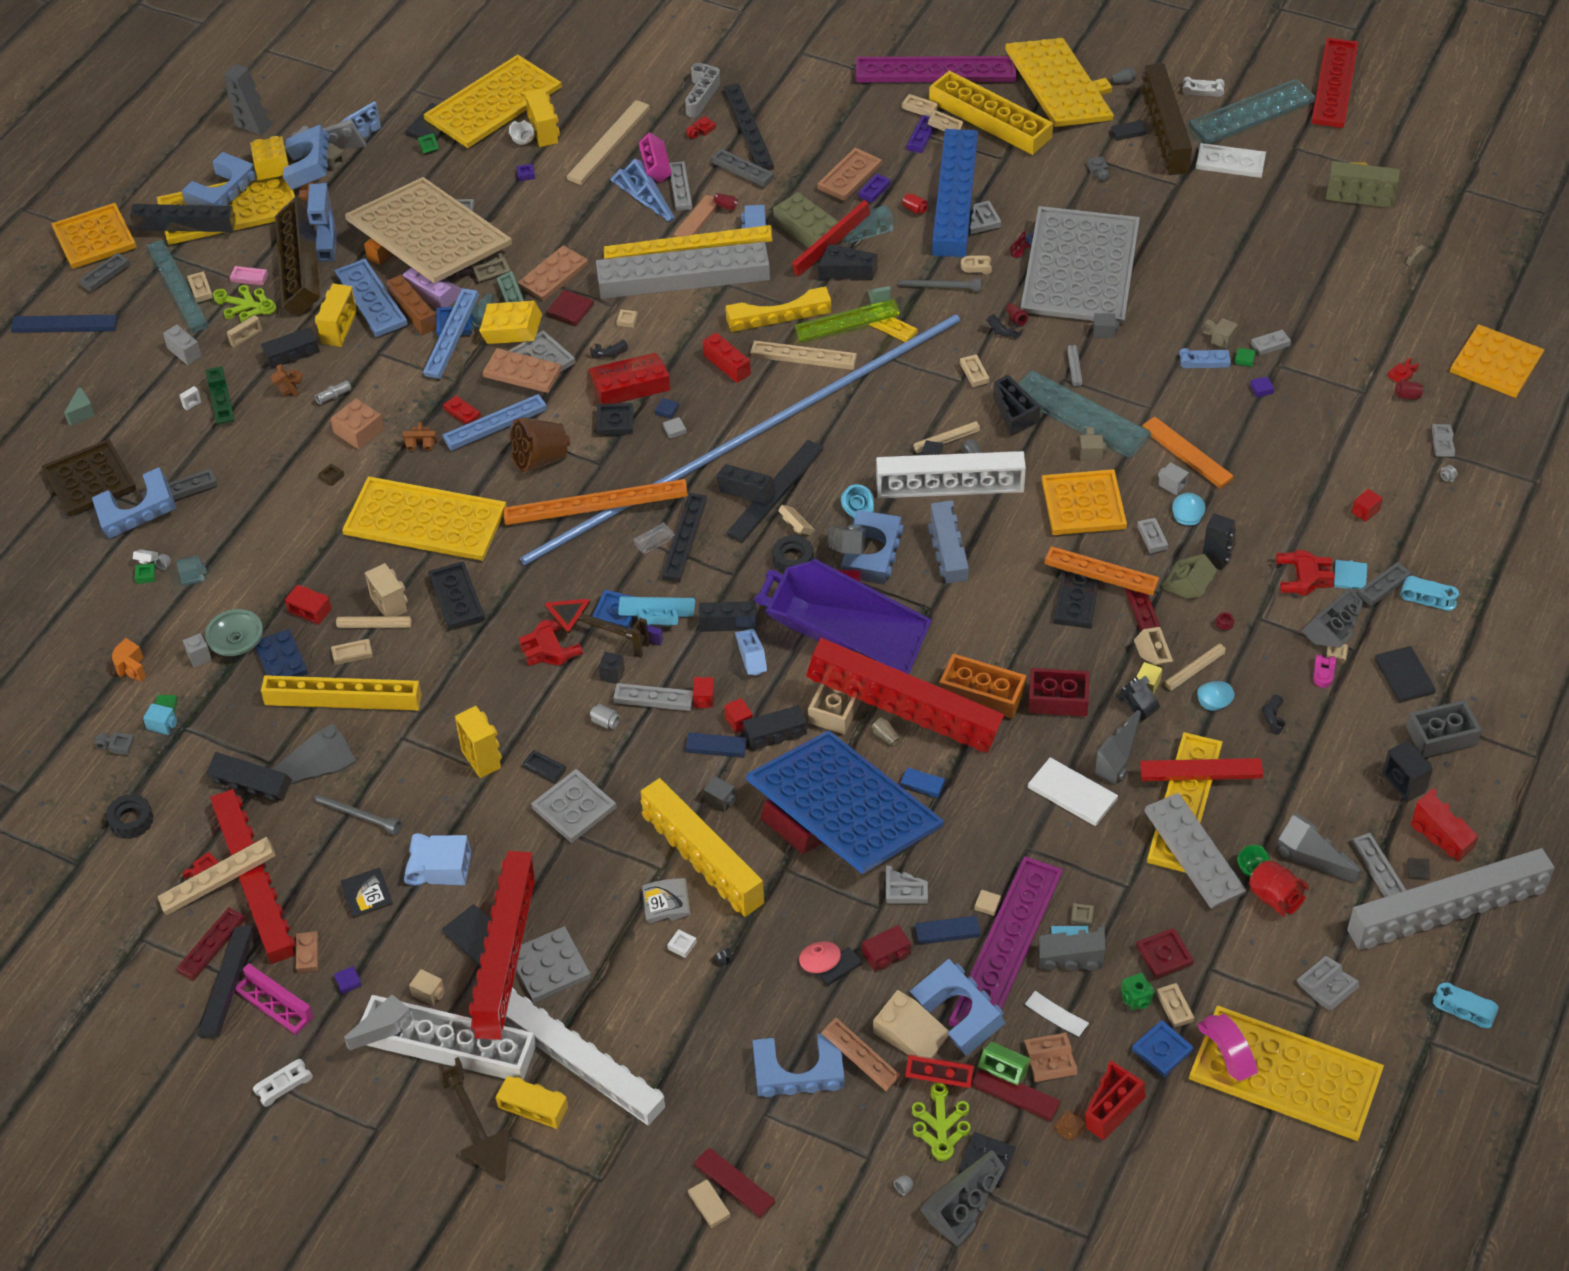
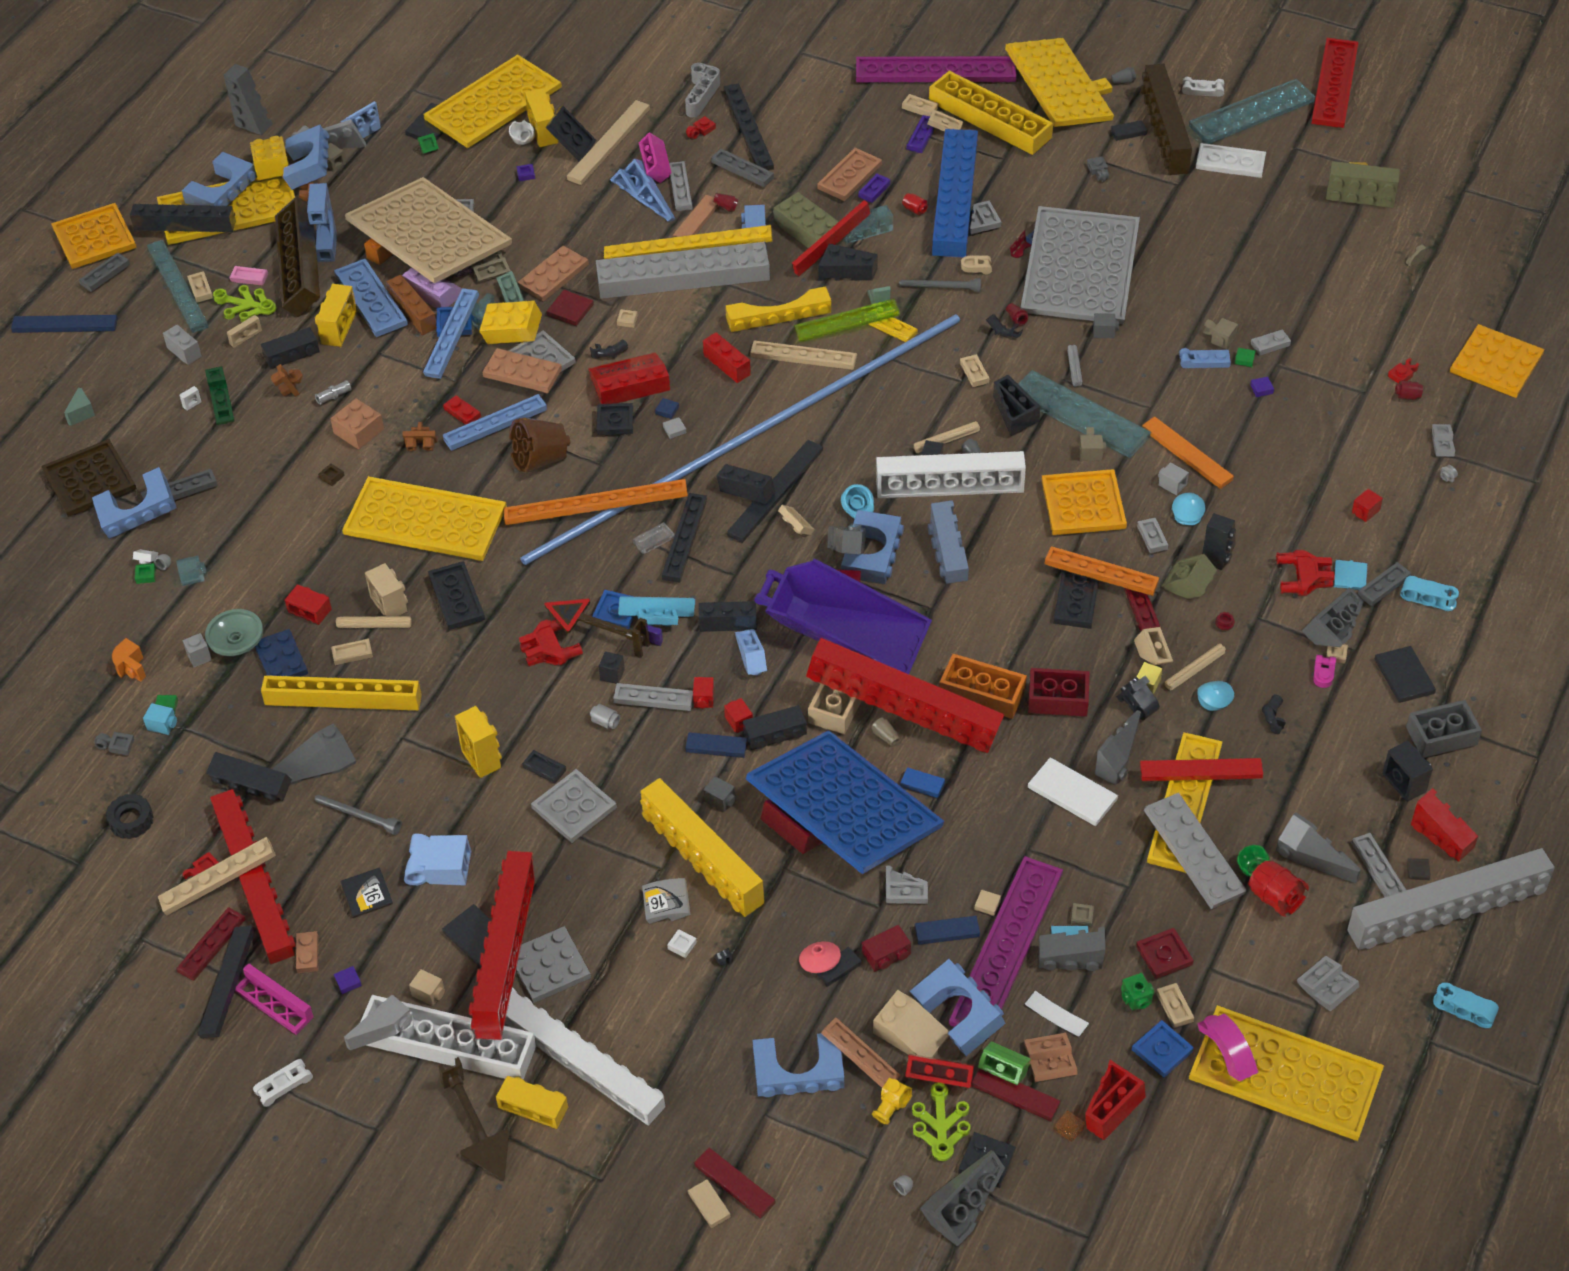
black tyre [772,535,814,574] -> none
none -> black tile [546,105,596,162]
none -> yellow connector [872,1078,913,1125]

